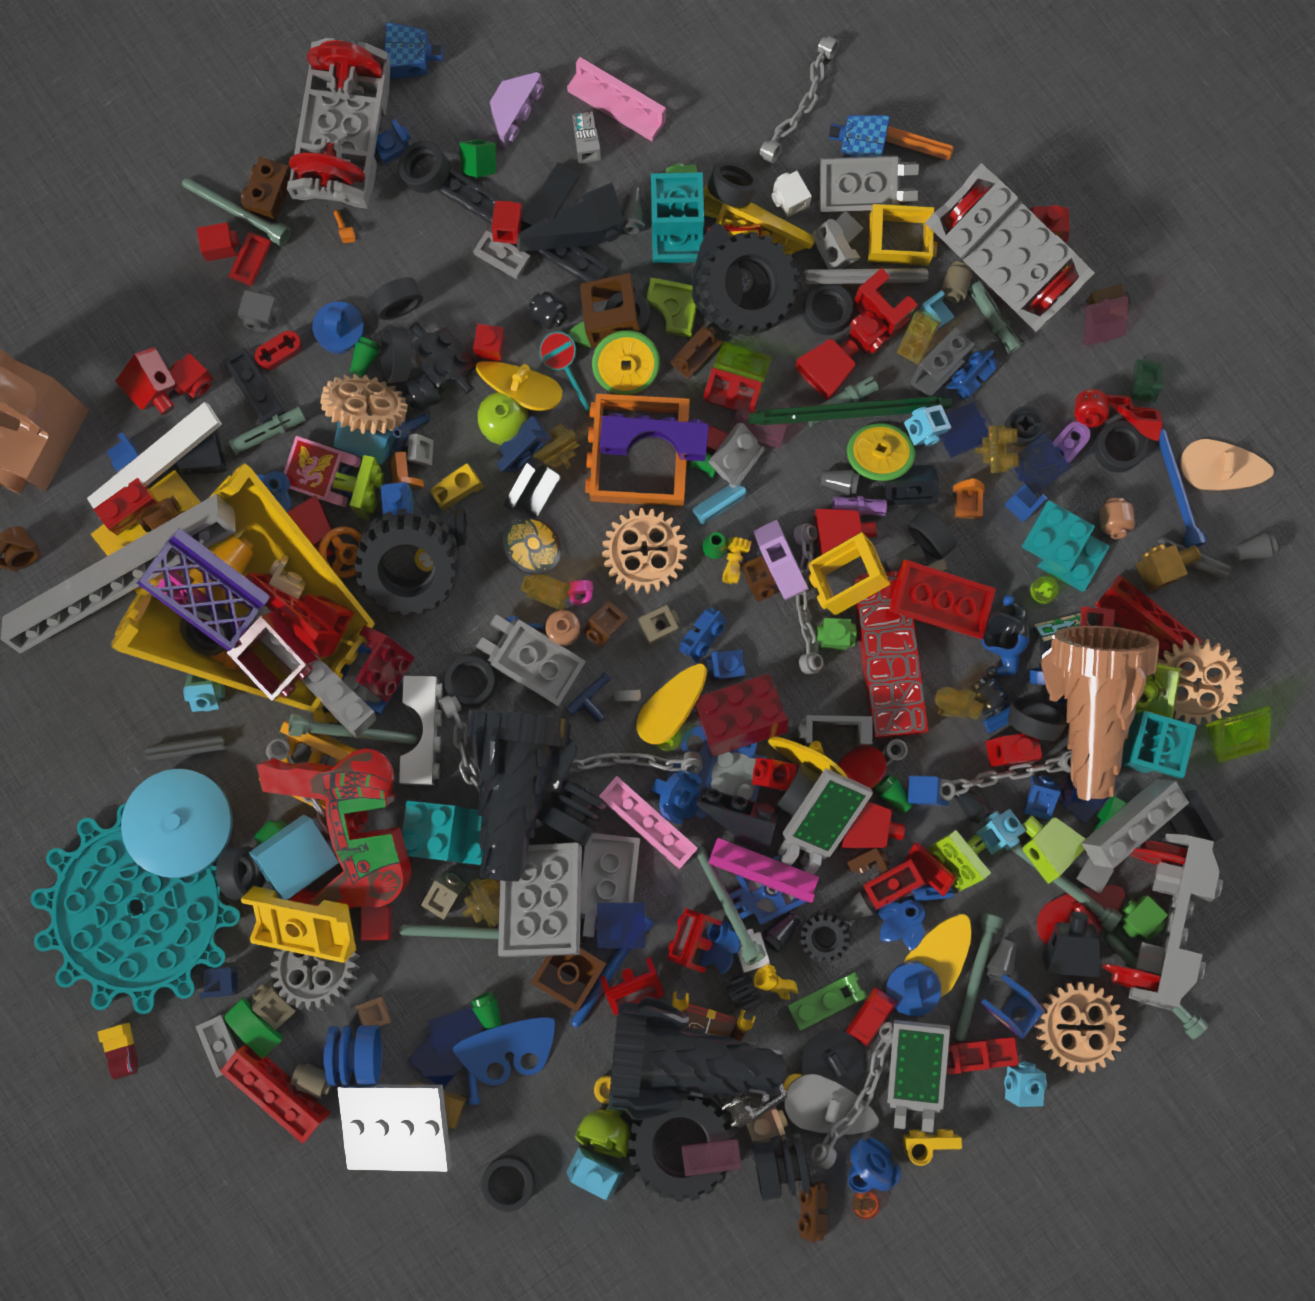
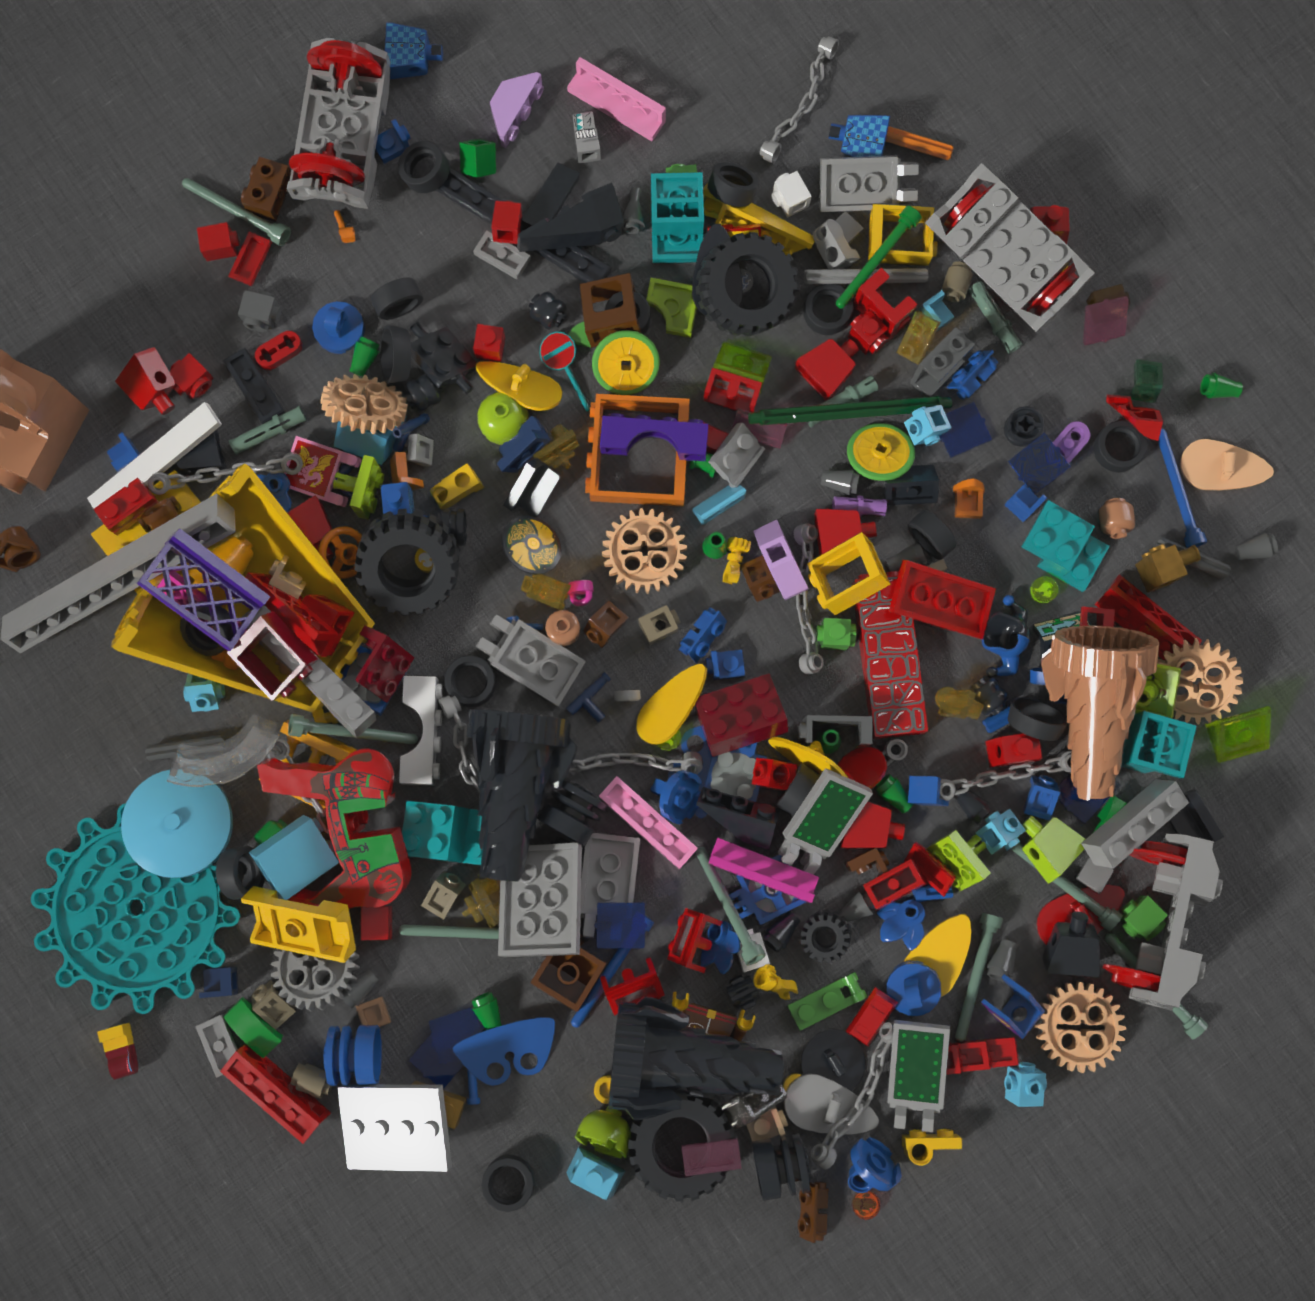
reddish brown hinge [669,326,722,379] -> none
clear yellow hips [975,425,1019,473] -> none
red head [1074,389,1109,427] -> none
none -> light grey piece [148,452,303,495]
none -> clear fence [167,714,279,787]
none -> green cone [815,727,841,754]
none -> green piece [836,206,922,309]
none -> green cone [1200,373,1243,398]

